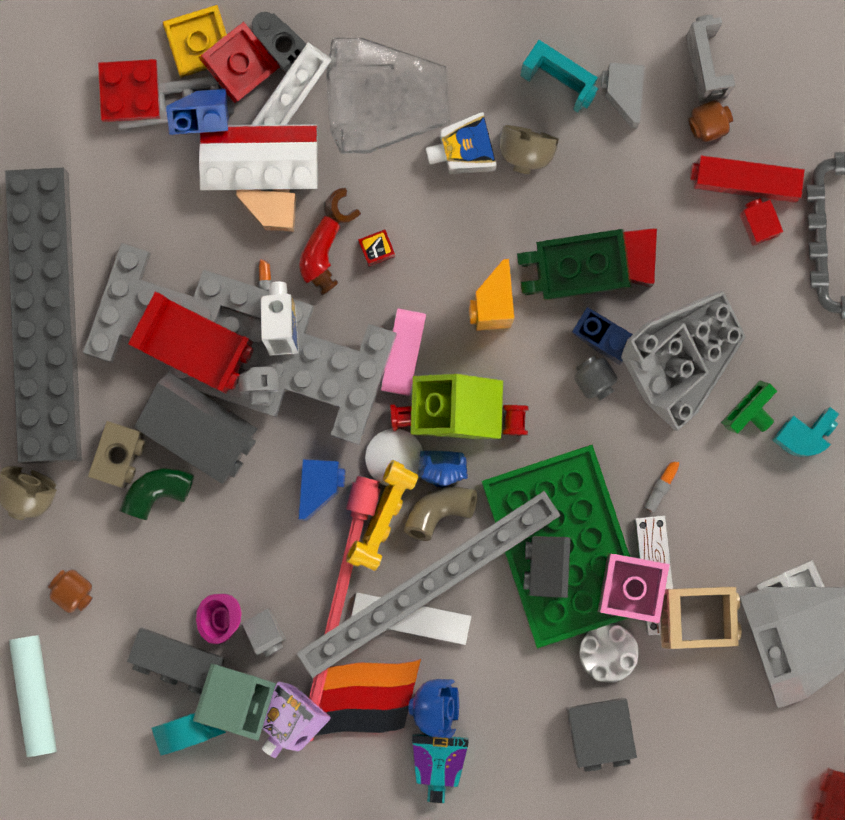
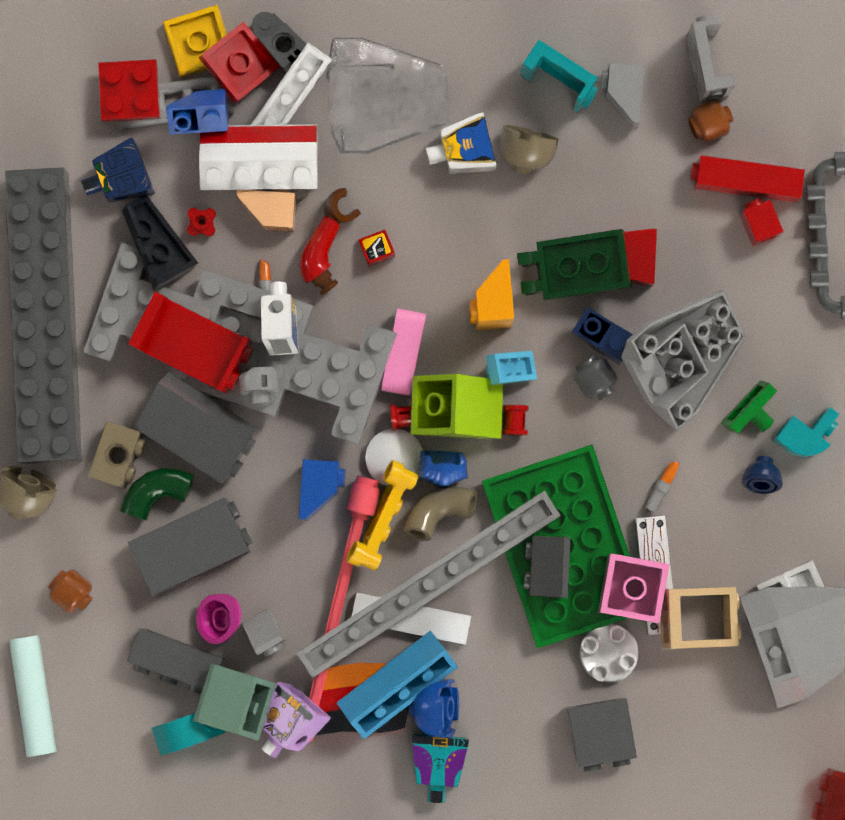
none -> dark blue torso [81,137,155,202]
none -> black wing [122,194,198,290]
none -> dark grey brick [128,498,253,596]
none -> red plate [187,207,216,237]
none -> dark azure brick [337,630,458,739]
none -> medium azure tile [485,351,537,385]
none -> dark blue brick [741,456,783,494]

